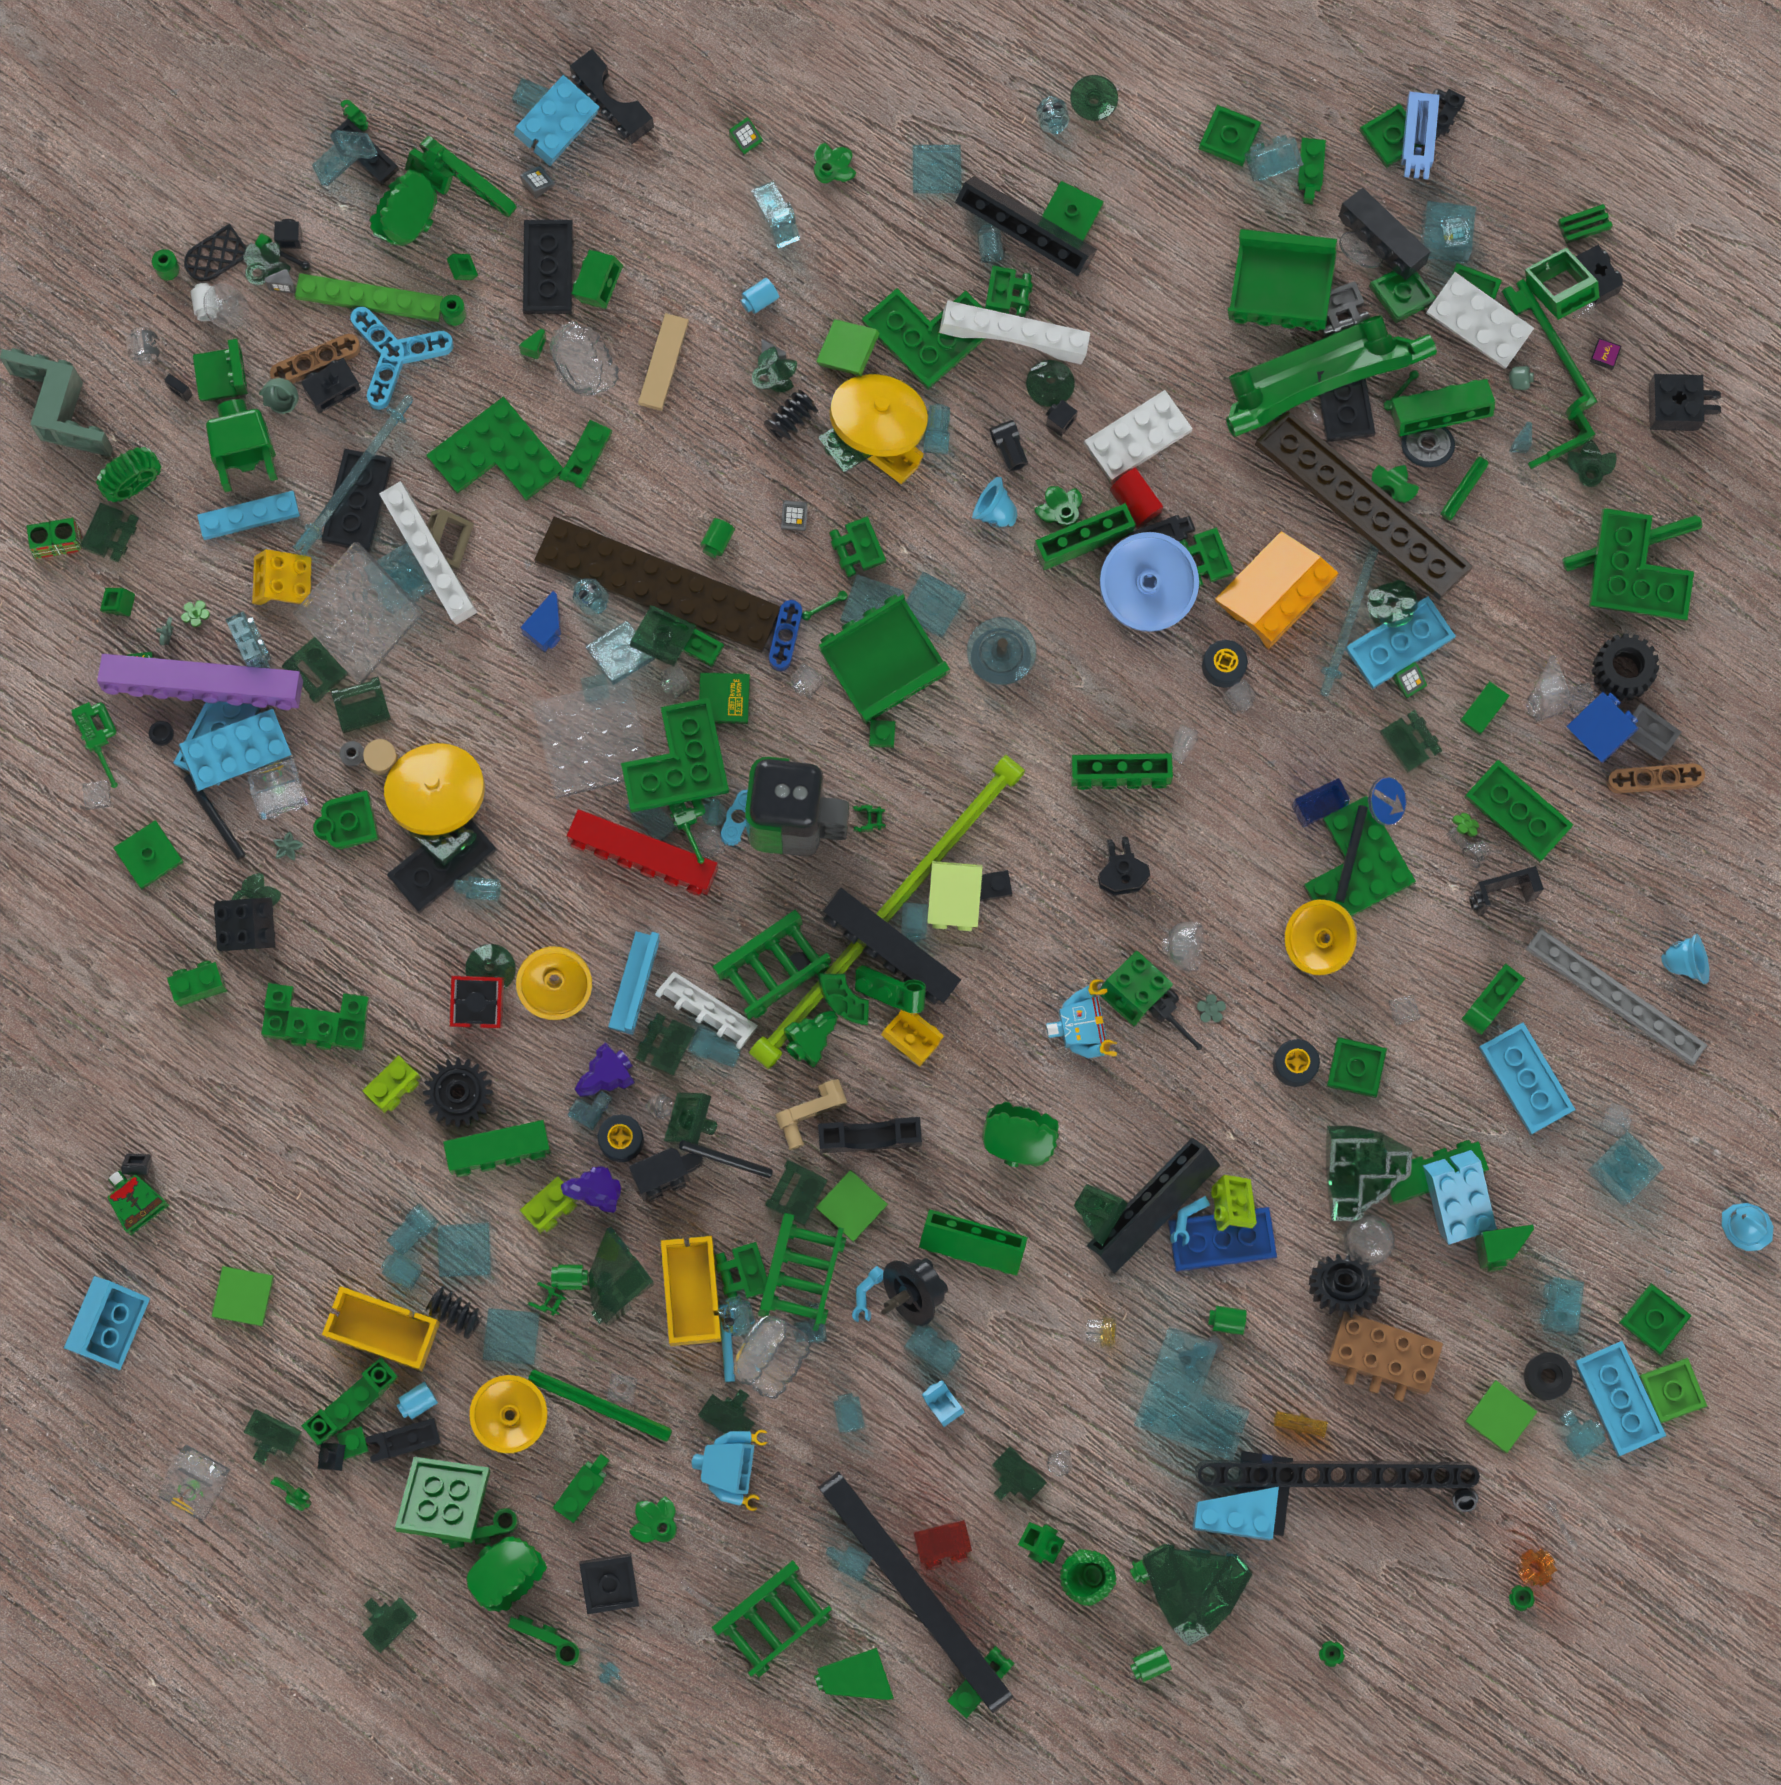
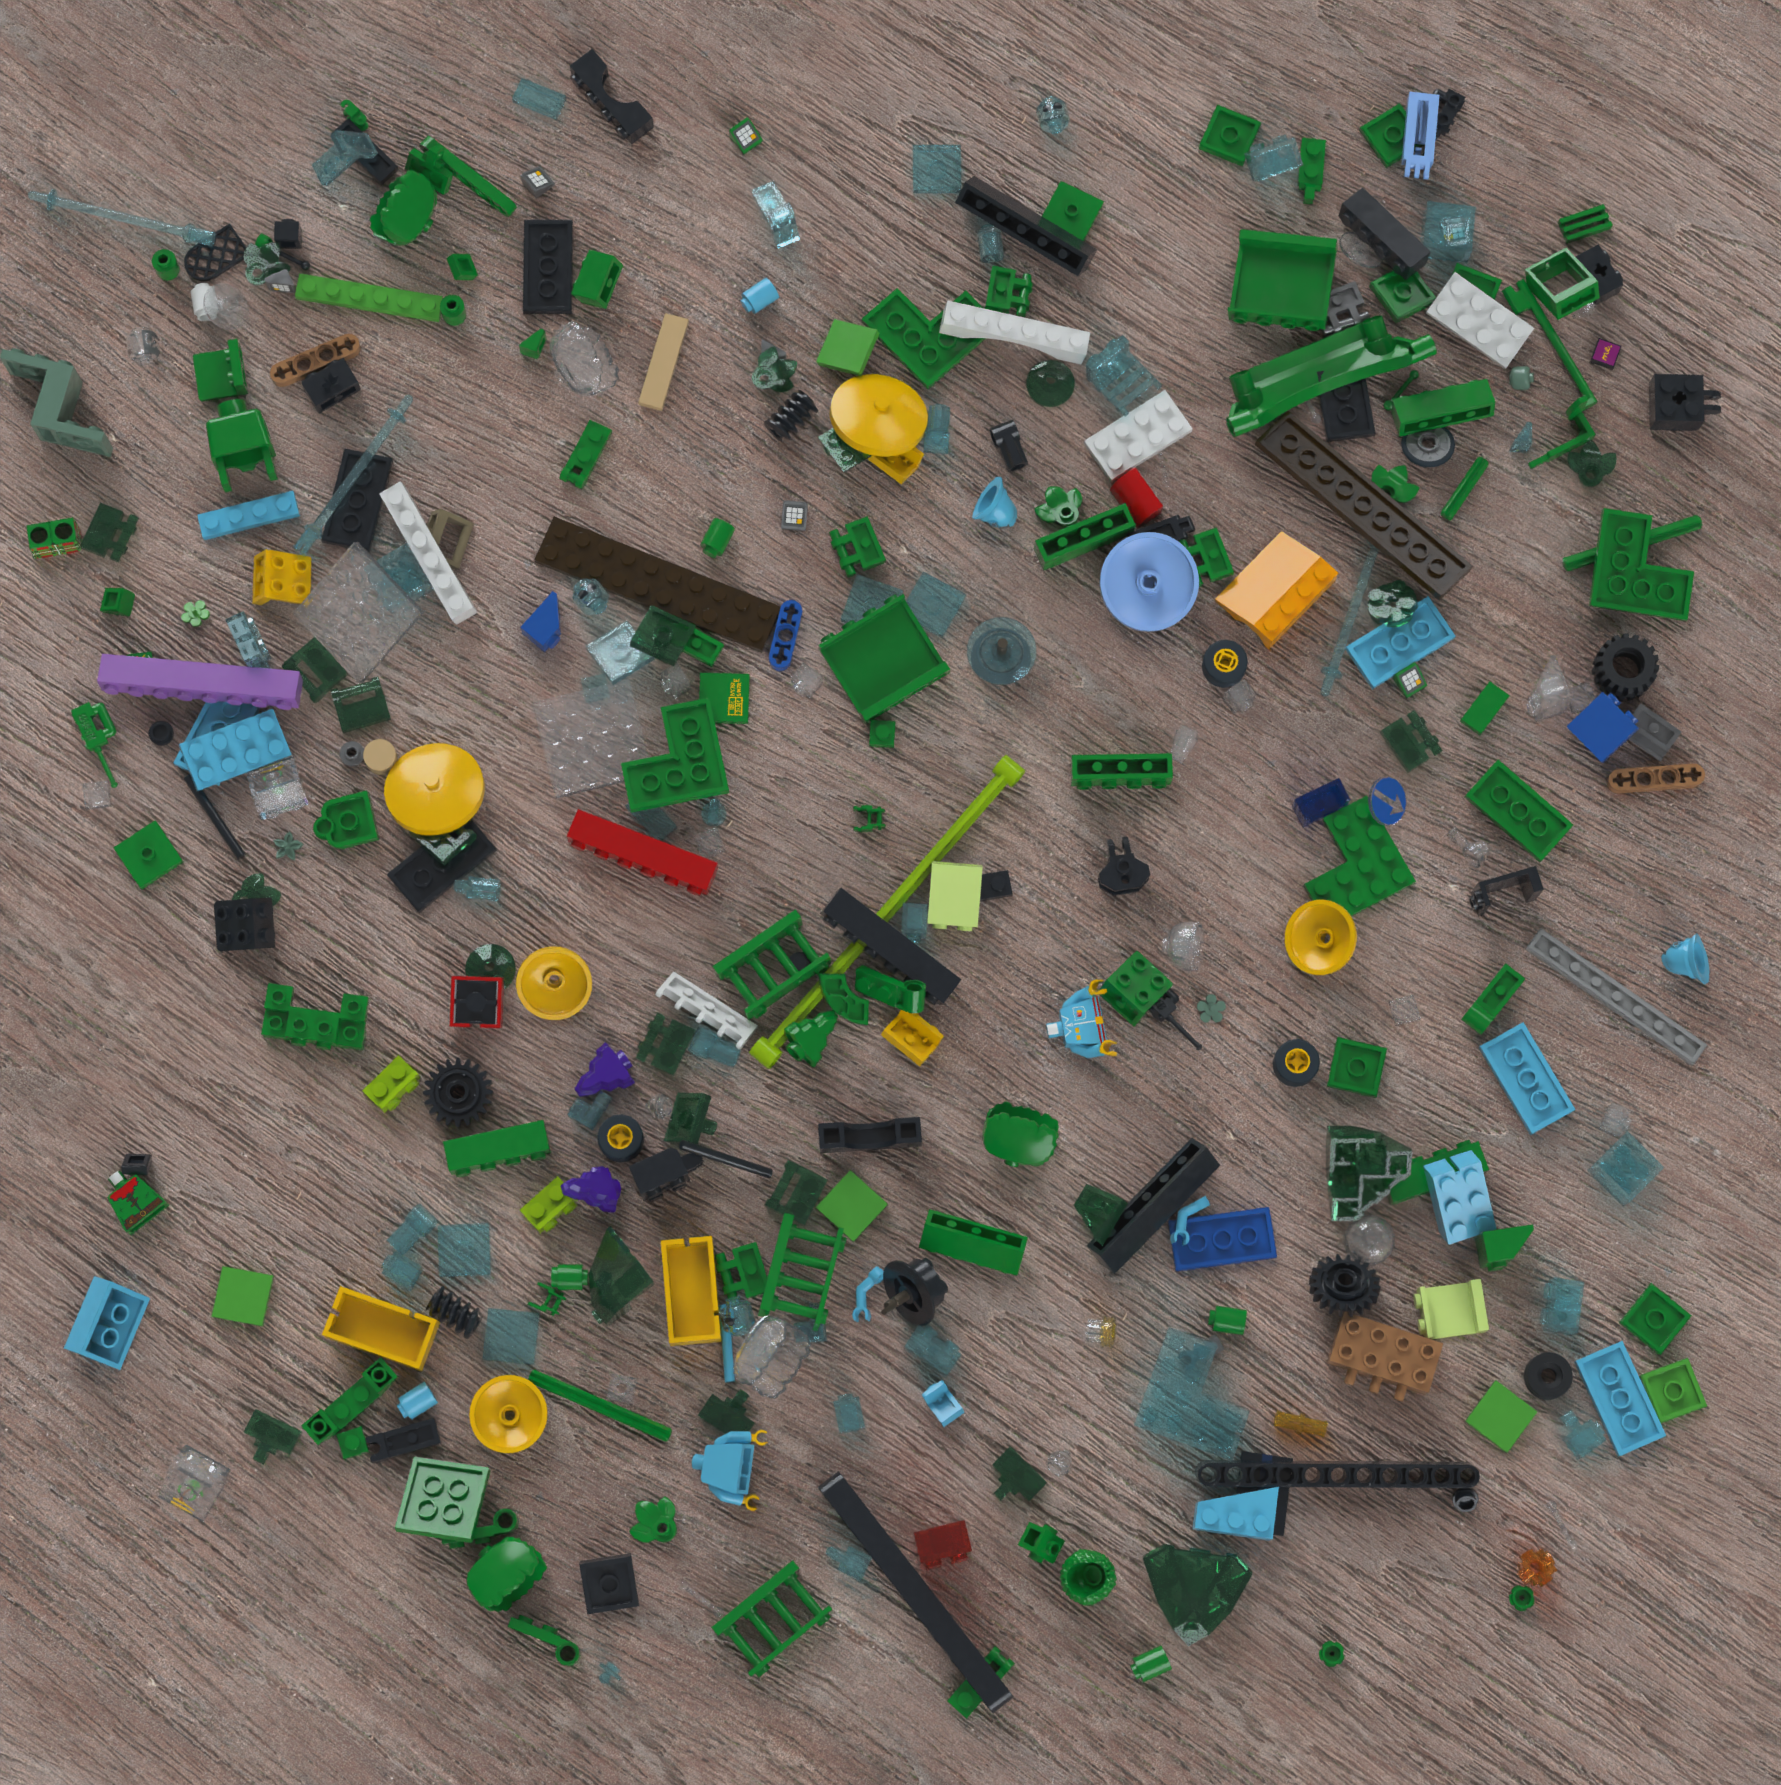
green gear [96,447,162,502] -> none
sand green plant [156,617,174,646] -> none
black tile [164,373,193,402] -> none
green brick [167,961,227,1007] -> none
sand green hair [259,377,299,414] -> none
green plate [270,1477,312,1511] -> none
black plate [317,1443,346,1471] -> none
medium azure piece [350,307,453,410] -> none
clear green hinge [362,1597,419,1653] -> none
green plate [426,396,563,501] -> none
medium azure piece [514,75,600,166] -> none
green hinge [553,1454,610,1523] -> none
medium azure fence [608,931,661,1035] -> none
green piece [668,799,706,864] -> none
medium azure piece [720,790,748,846] -> none
piece [745,757,849,856] -> none
tan beam [775,1079,847,1150] -> none
green hinge [802,591,848,621] -> none
green plate [814,143,856,183] -> none
green slope [814,1648,894,1700] -> none
black plate [1046,399,1078,437] -> none
clear green dish [1070,75,1118,121] -> none
green plate [1130,1559,1152,1584] -> none
lime bracket [1211,1175,1257,1231] -> none
black bar [1335,805,1368,903] -> none
bright green plant [1453,813,1479,837] -> none
medium azure piece [1722,1203,1774,1251] -> none
none -> clear light blue bar [28,189,216,247]
none -> clear light blue plate [1086,335,1162,417]
none -> yellowish green panel [1413,1279,1489,1339]

